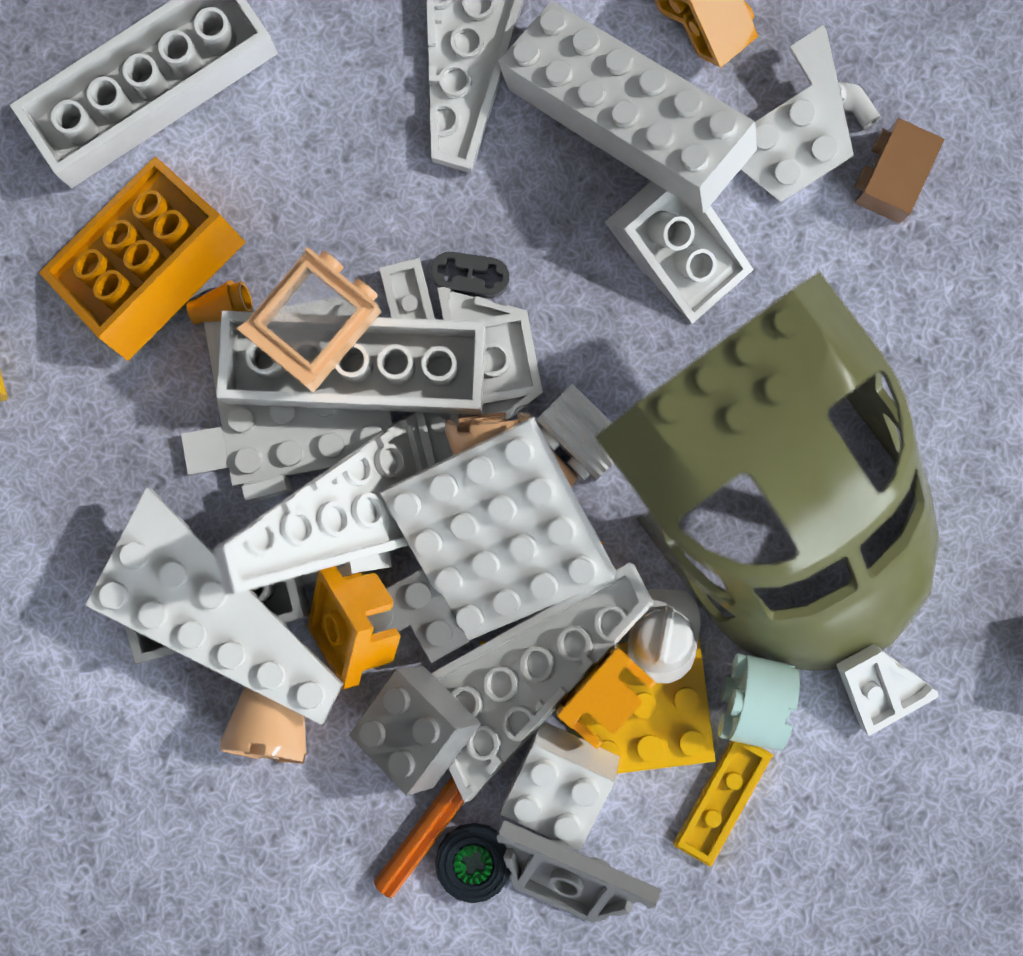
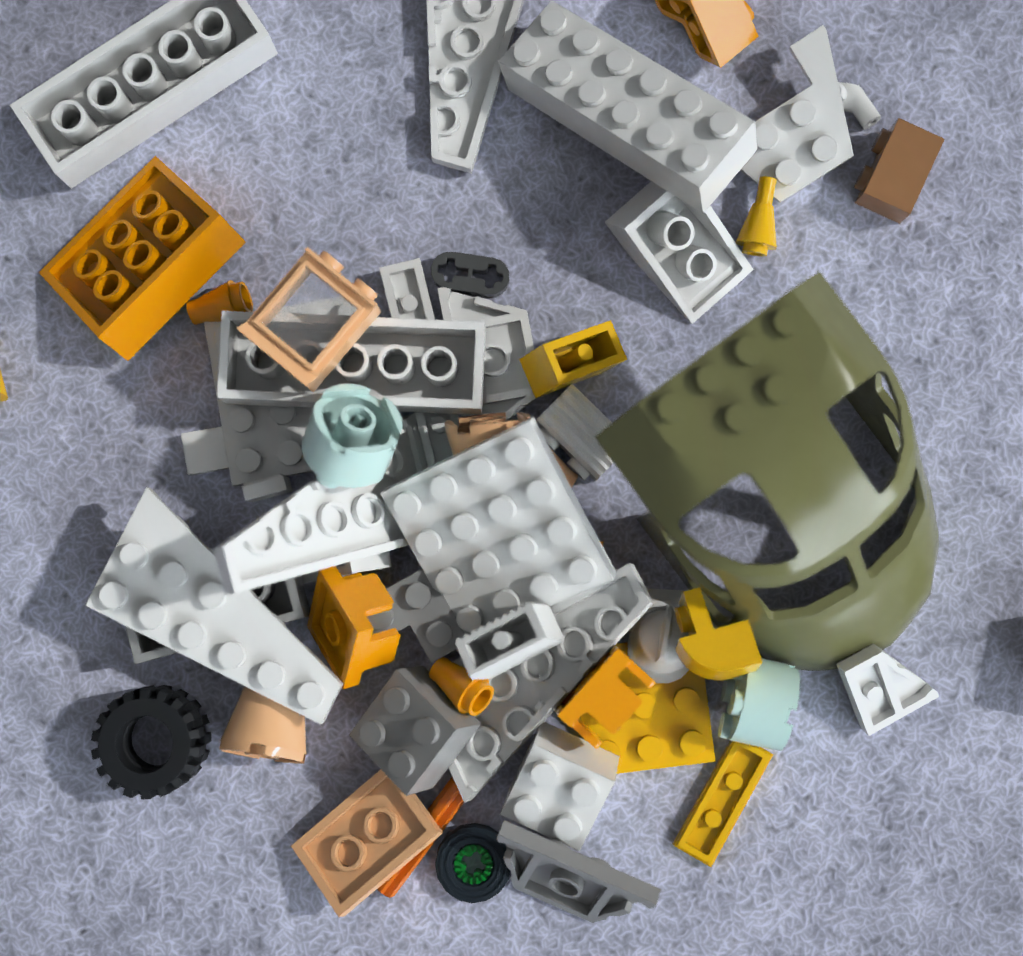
none -> black tyre [91,685,212,800]
none -> light nougat plate [291,769,443,917]
none -> light aqua brick [302,384,403,488]
none -> light orange cone [429,657,494,716]
none -> white brick [455,602,564,680]
none -> yellow brick [519,320,627,398]
none -> yellow brick [675,587,763,681]
none -> yellow cone [735,176,777,257]

